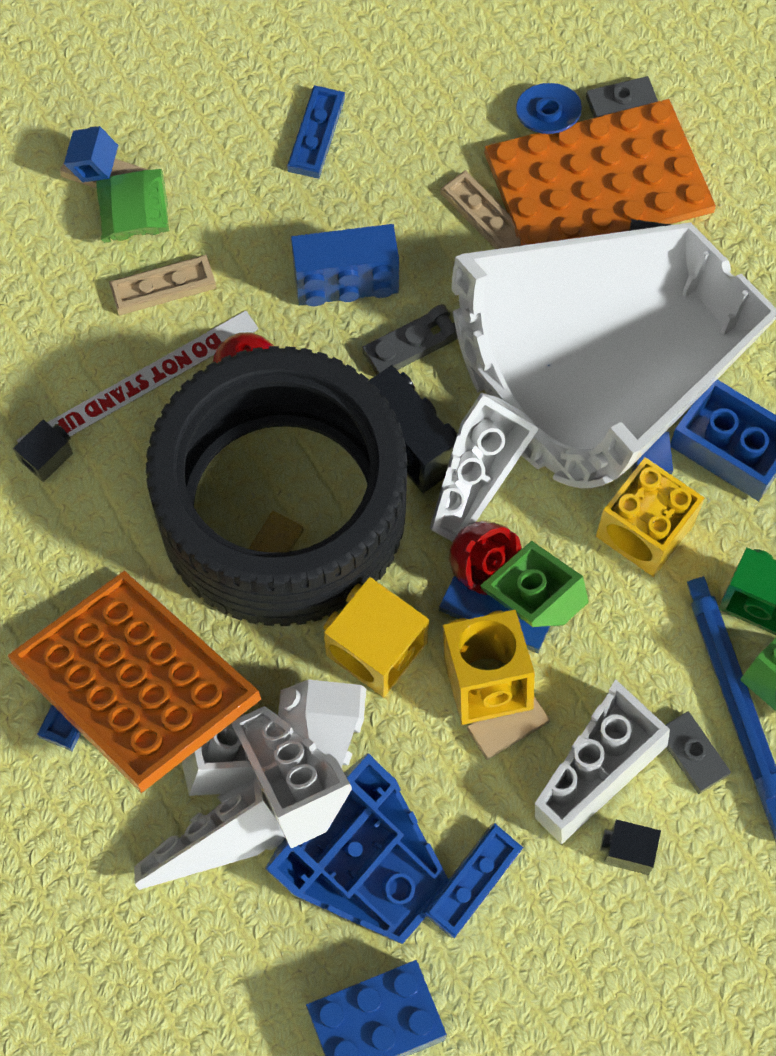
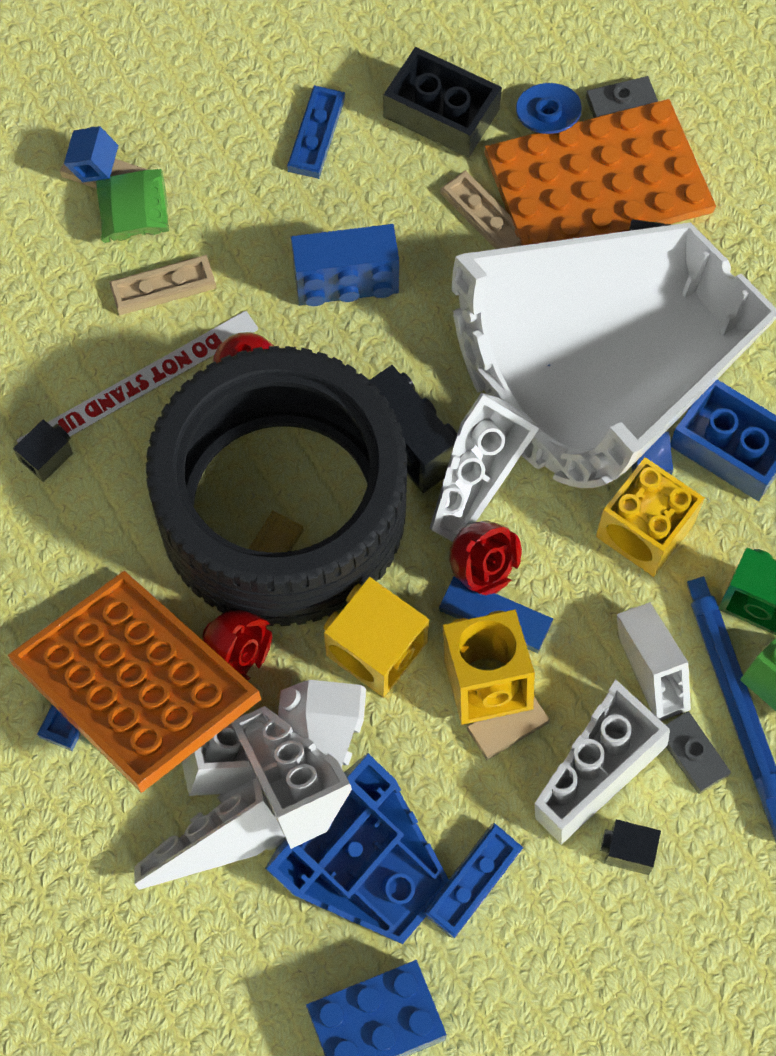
dark grey plate [362,304,458,375] -> none
bright green slope [480,541,589,627] -> none
none -> red cylinder [203,610,272,681]
none -> black brick [383,47,502,158]
none -> white slope [617,602,691,721]

